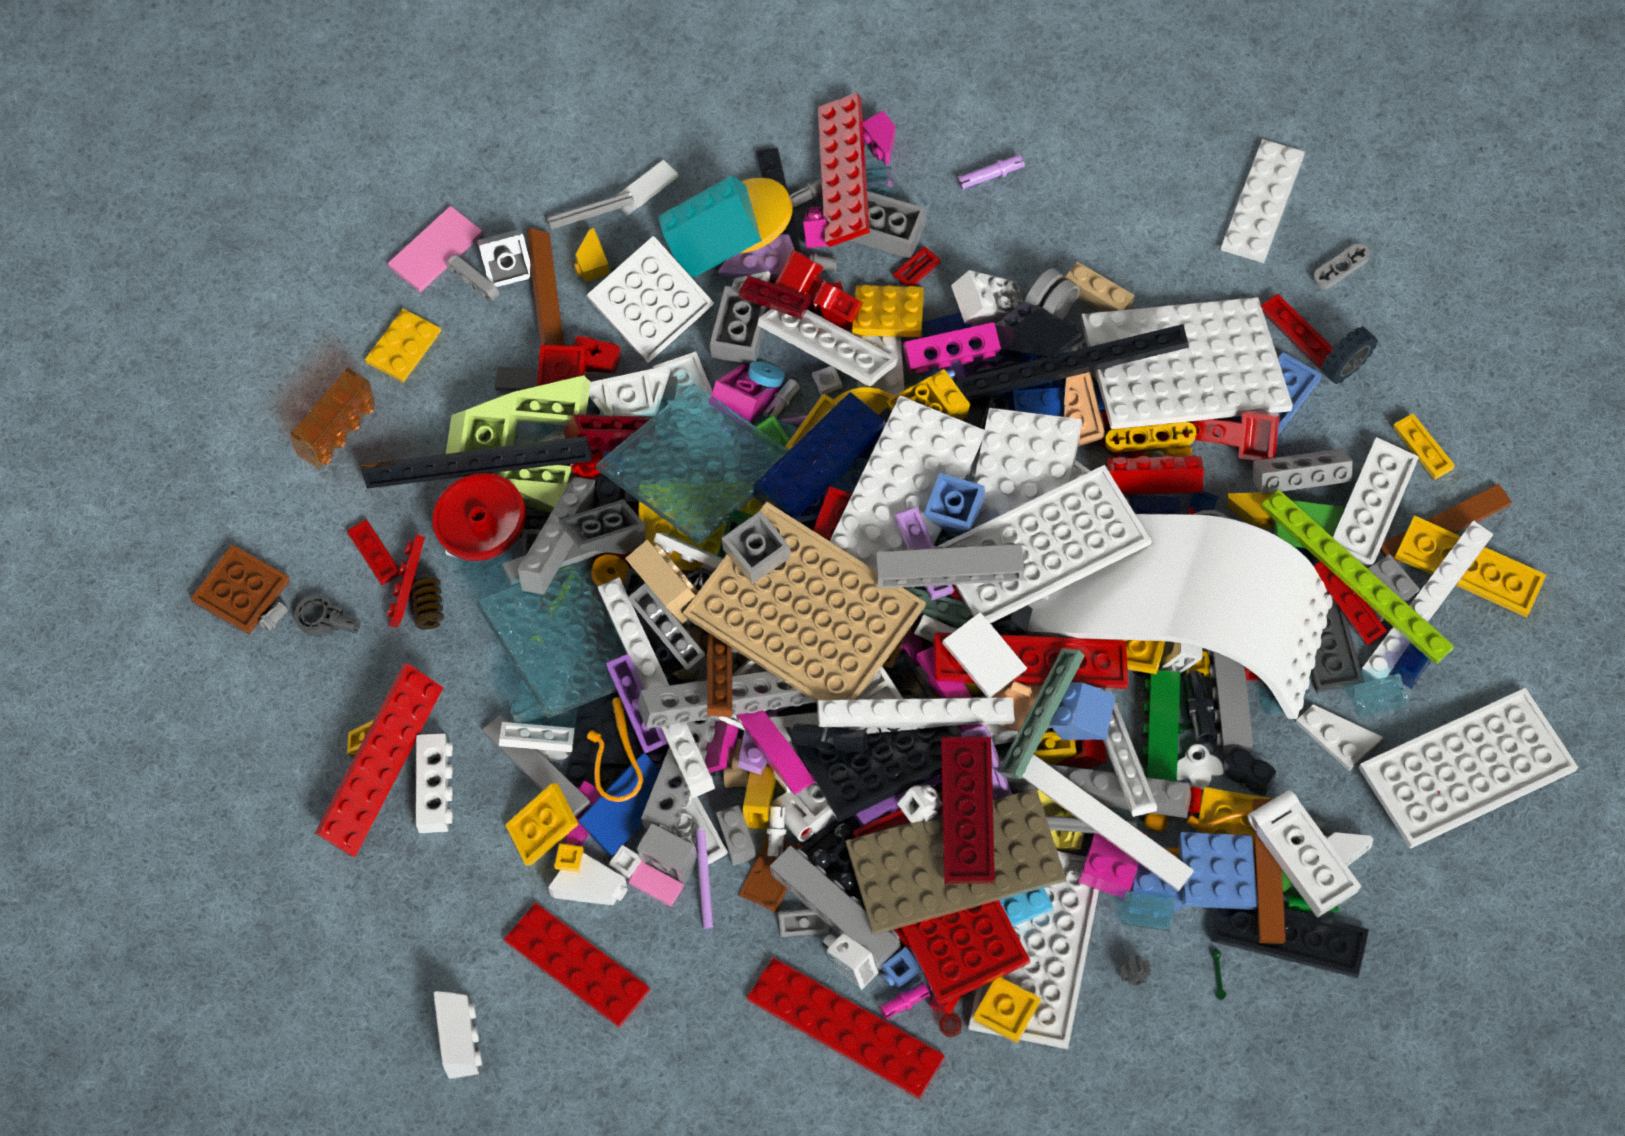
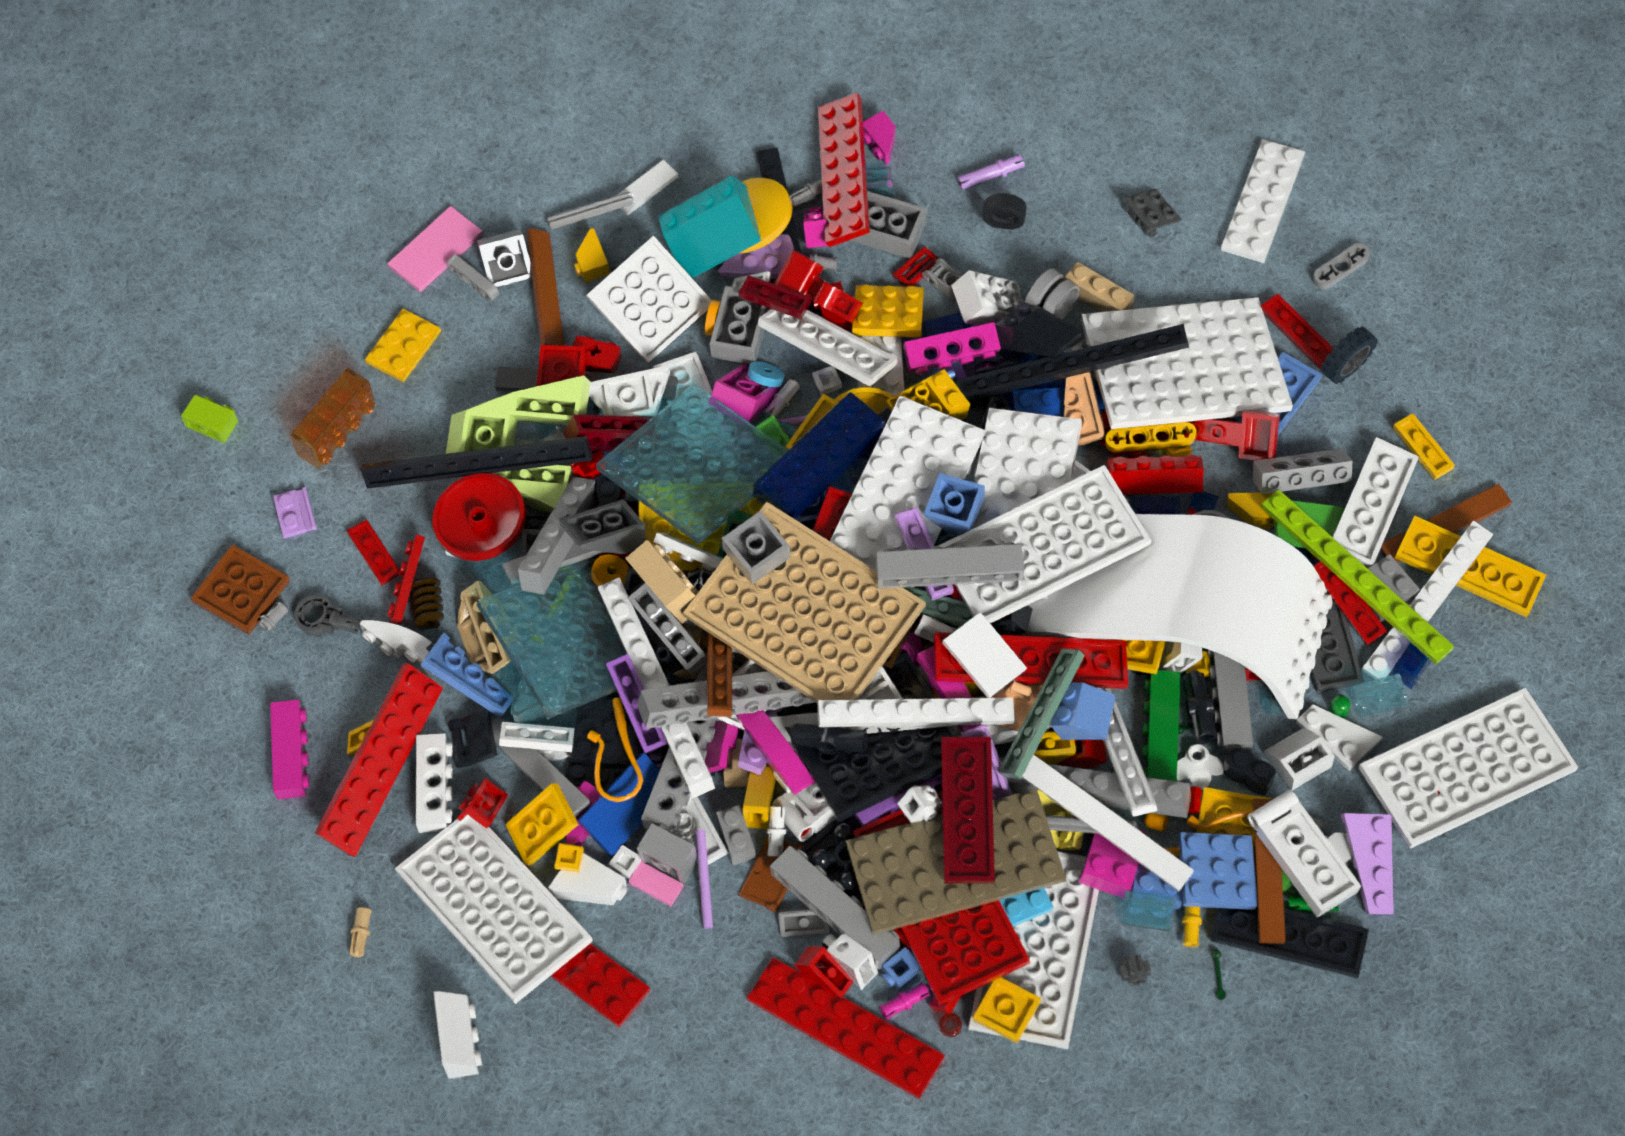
none -> lime brick [181,395,238,443]
none -> dark pink brick [270,700,310,800]
none -> lavender plate [273,487,317,538]
none -> tan axle [349,907,372,958]
none -> white slope [360,620,433,676]
none -> white plate [395,815,593,1004]
none -> medium blue wing [420,633,514,718]
none -> black plate [448,710,497,768]
none -> tan wedge [457,581,518,674]
none -> red bracket [457,778,508,829]
none -> light orange piece [705,300,721,336]
none -> red slope [794,946,854,999]
none -> light grey piece [922,258,962,300]
none -> black tyre [982,193,1027,230]
none -> dark grey hinge [1124,189,1182,238]
none -> yellow pin [1182,906,1202,947]
none -> white slope [1264,727,1335,791]
none -> green piece [1330,695,1350,718]
none -> lavender wing [1341,813,1393,915]

